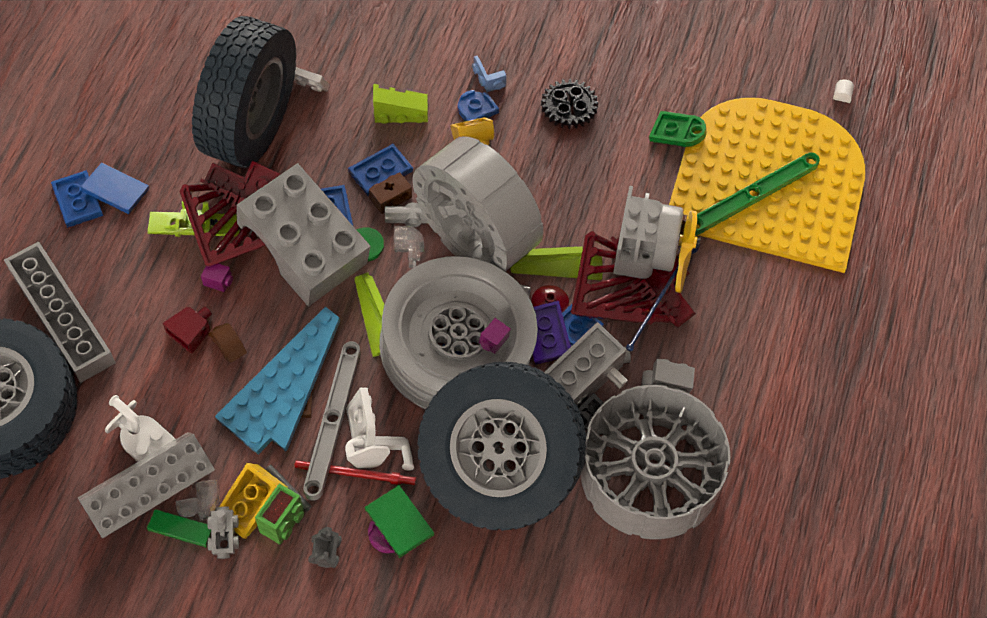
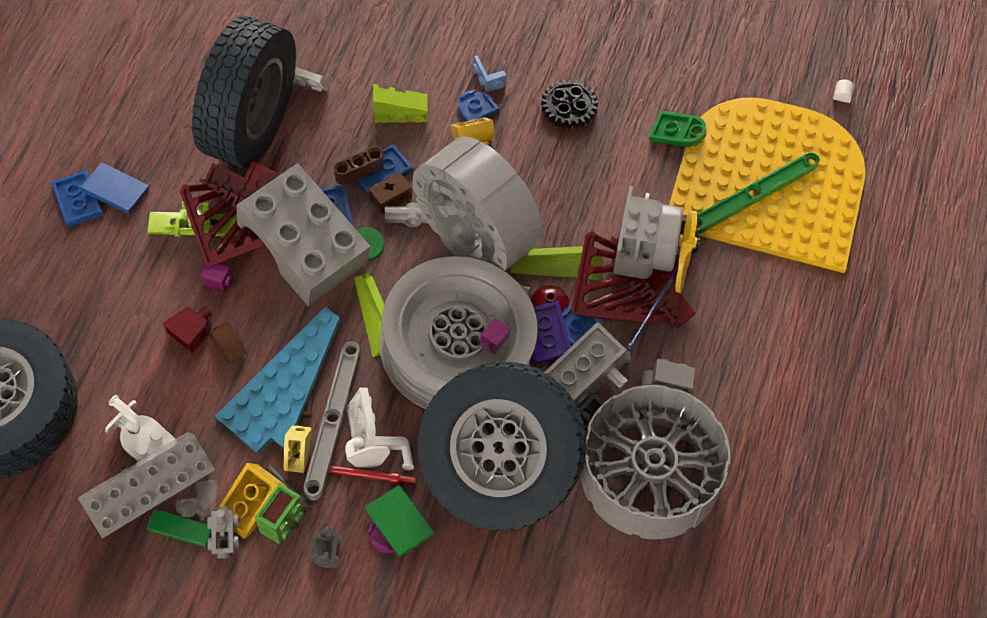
light grey brick [4,242,116,383] -> none
clear brick [394,226,424,268] -> none
none -> light yellow torso [284,425,312,473]
none -> reddish brown beam [334,147,384,185]

